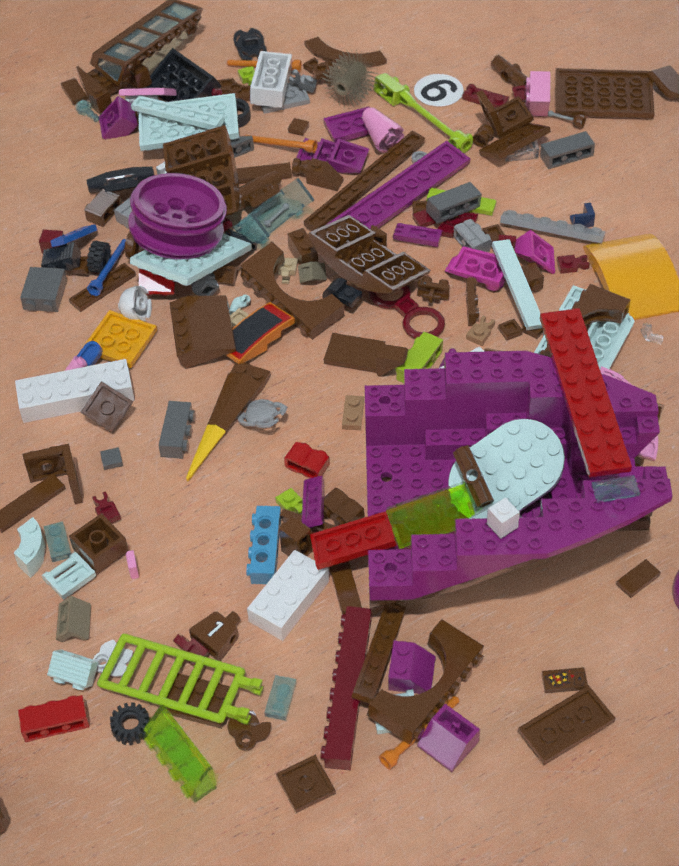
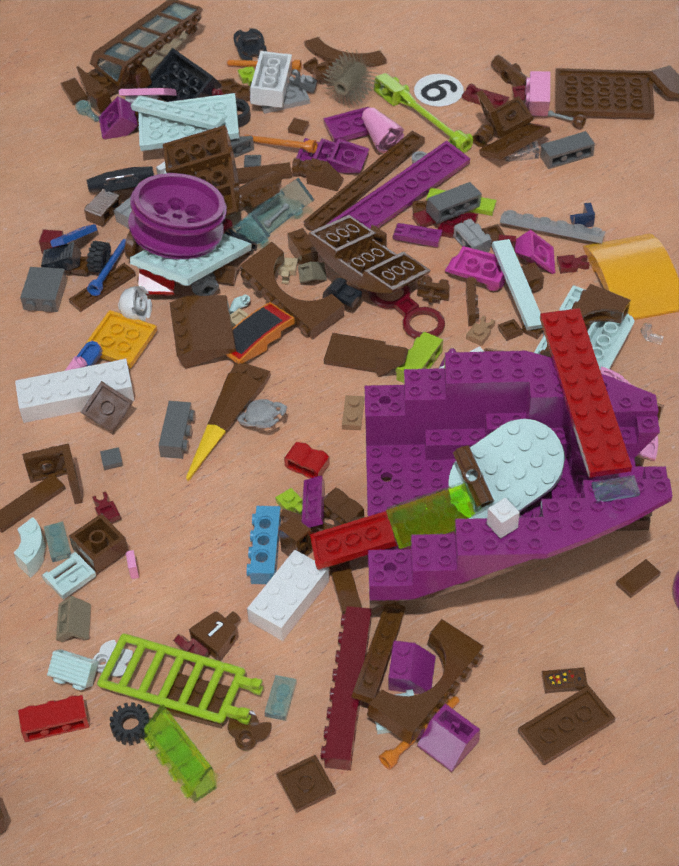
none -> dark grey tile [244,155,262,167]

